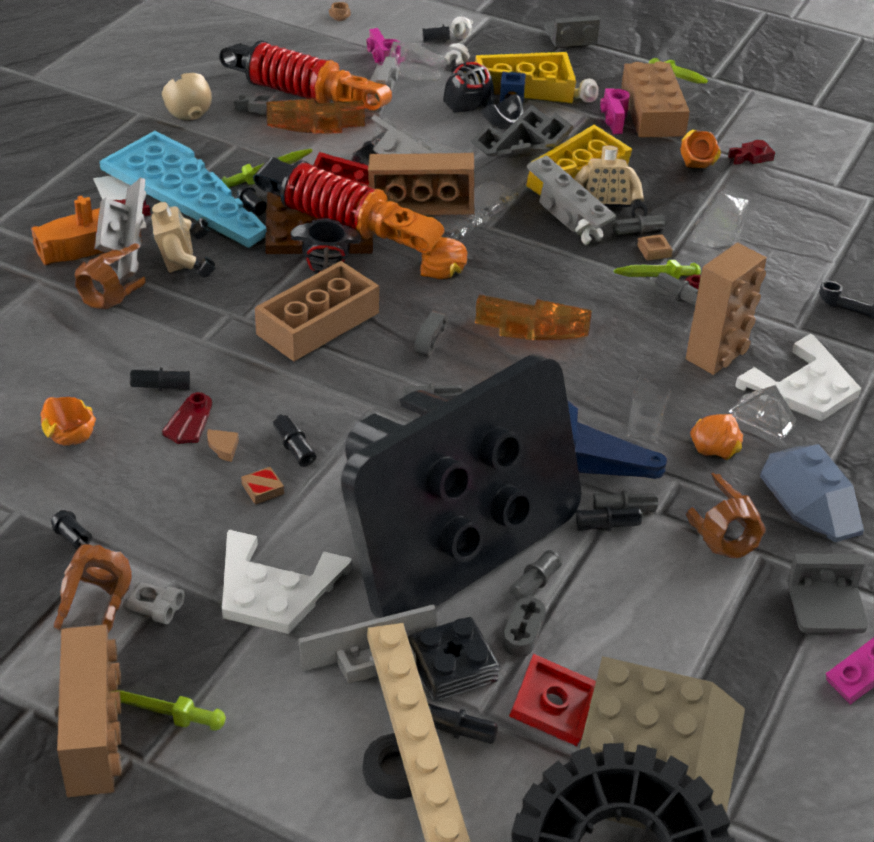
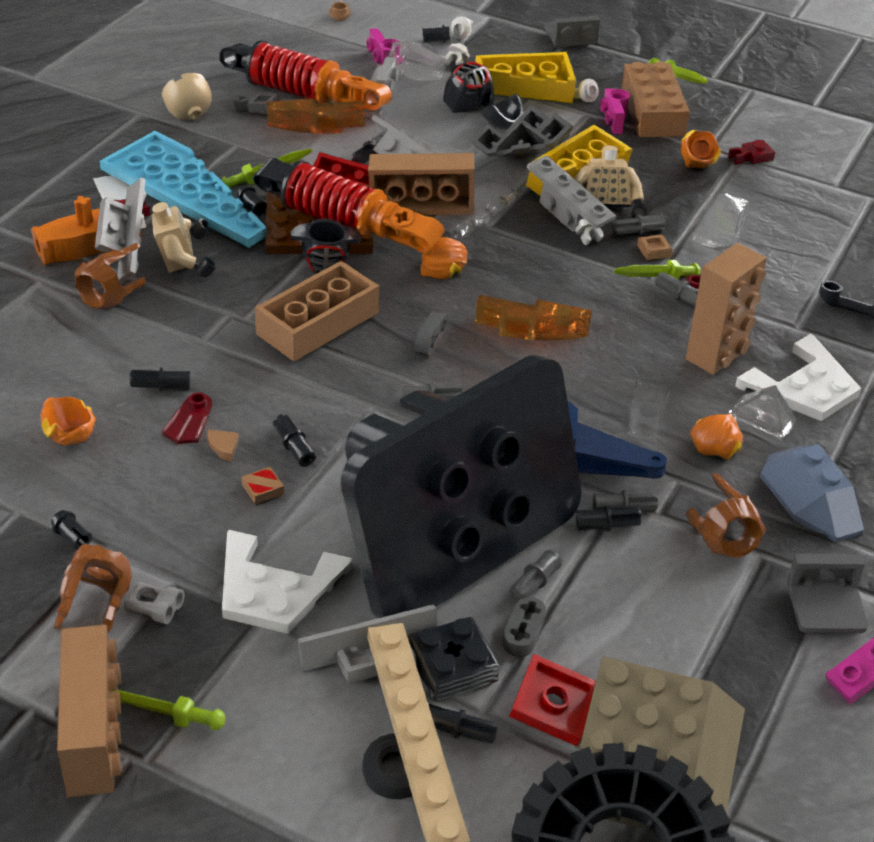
dark blue brick [500,72,526,106] -> none

